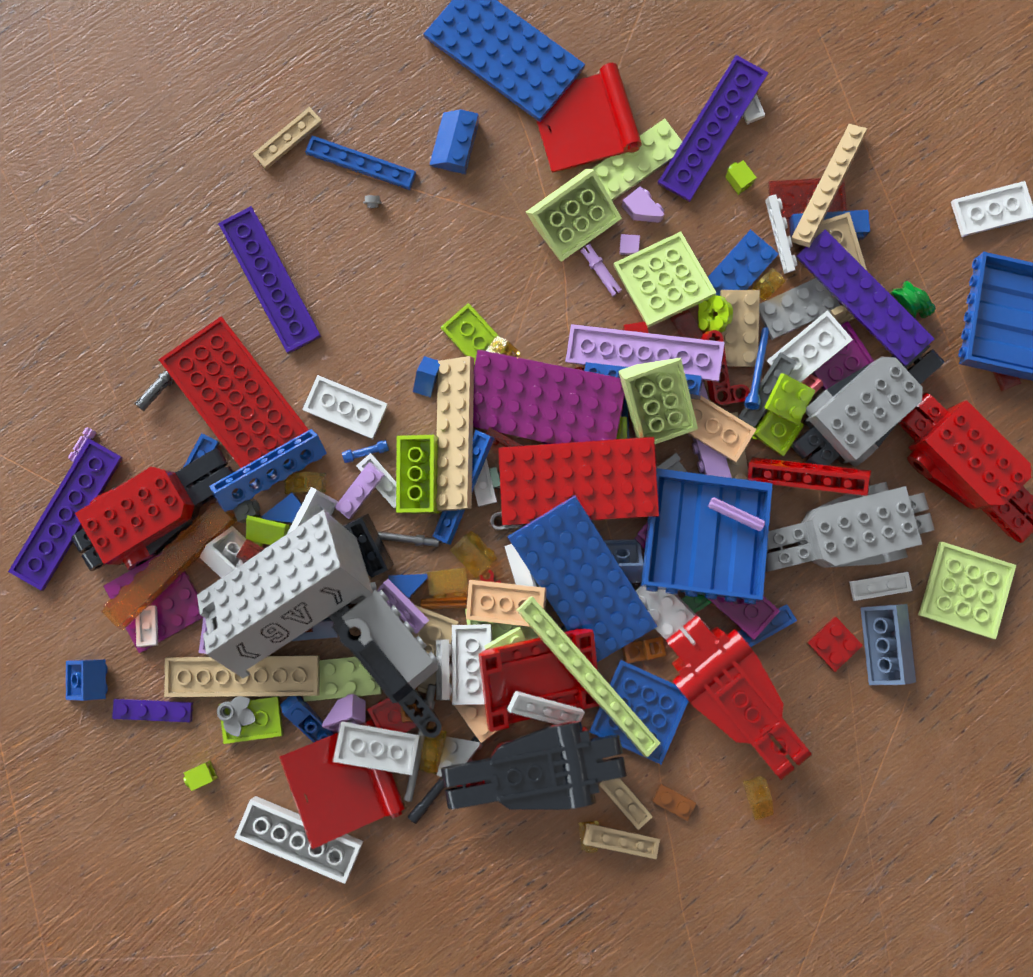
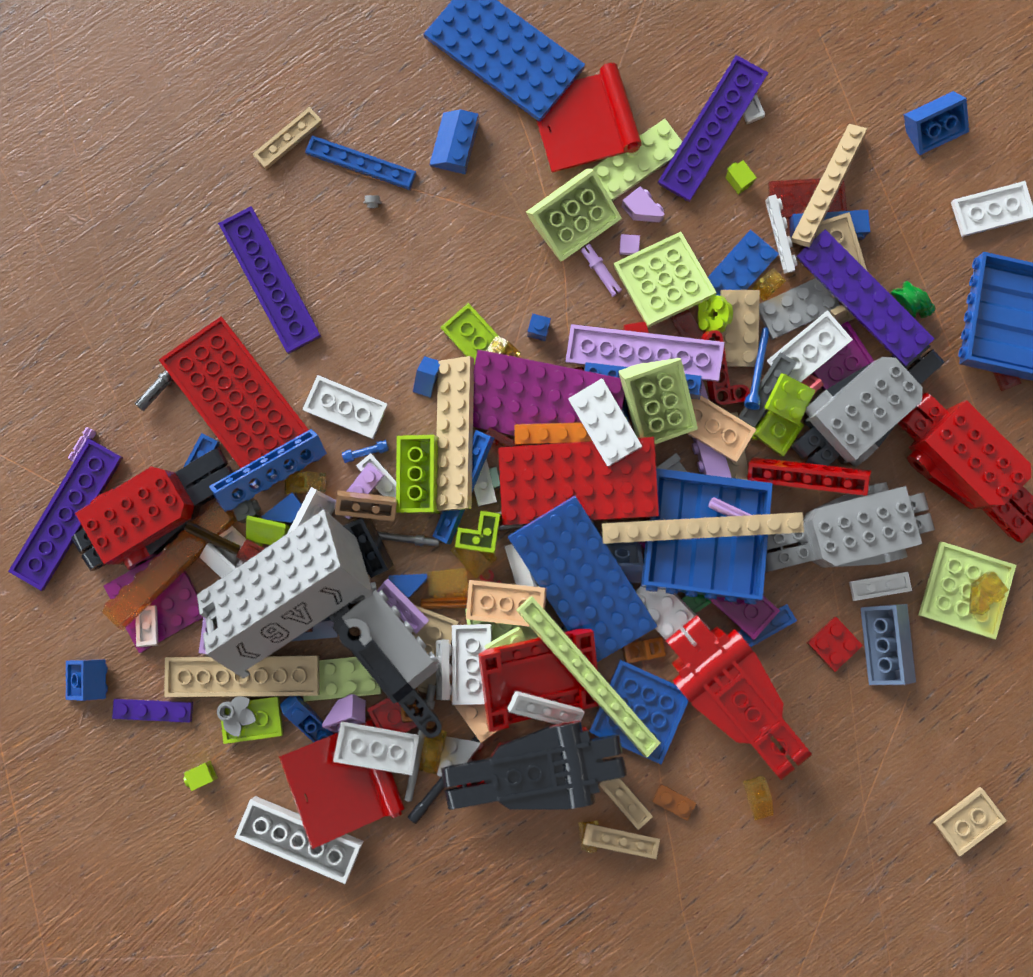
none -> dark brown axle [184,522,241,555]
none -> medium nougat brick [335,490,397,521]
none -> lime brick [455,511,501,554]
none -> orange plate [514,422,592,444]
none -> blue brick [527,313,551,341]
none -> white plate [568,379,642,467]
none -> tan plate [602,512,804,544]
none -> blue slope [904,91,969,155]
none -> tan plate [933,787,1007,856]
none -> clear yellow slope [969,571,1009,615]

